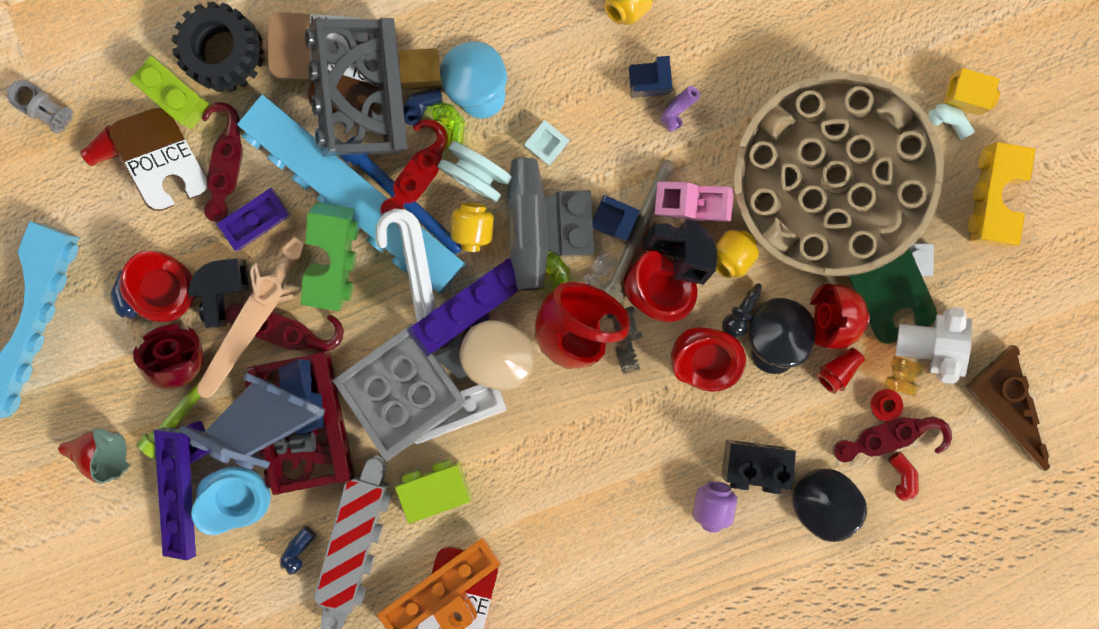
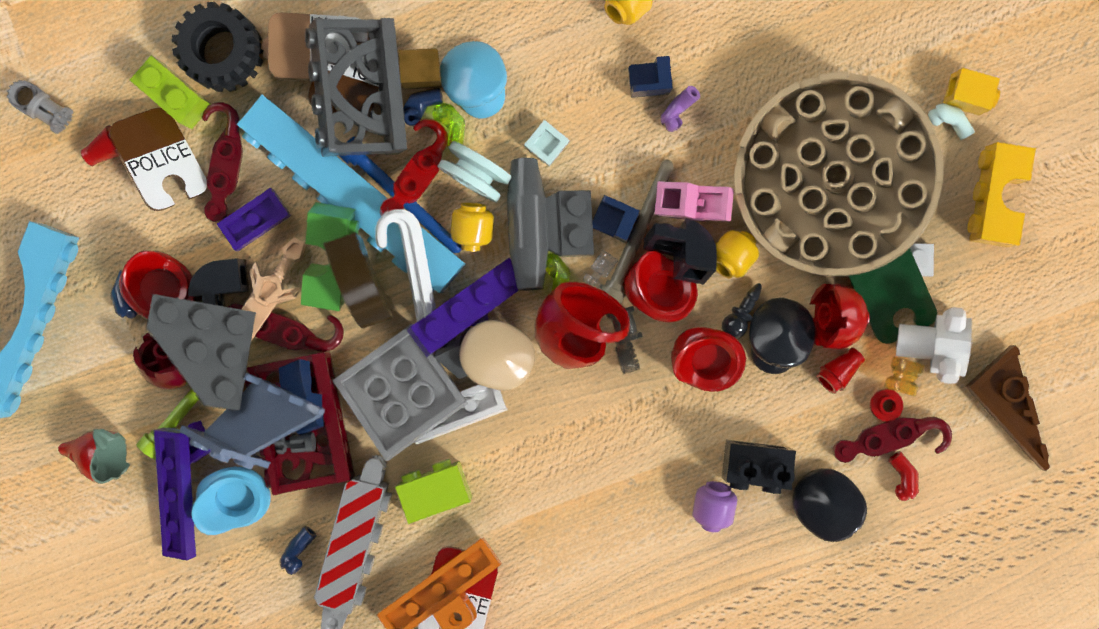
none -> dark grey plate [146,294,256,411]
none -> dark brown arch [323,232,395,329]

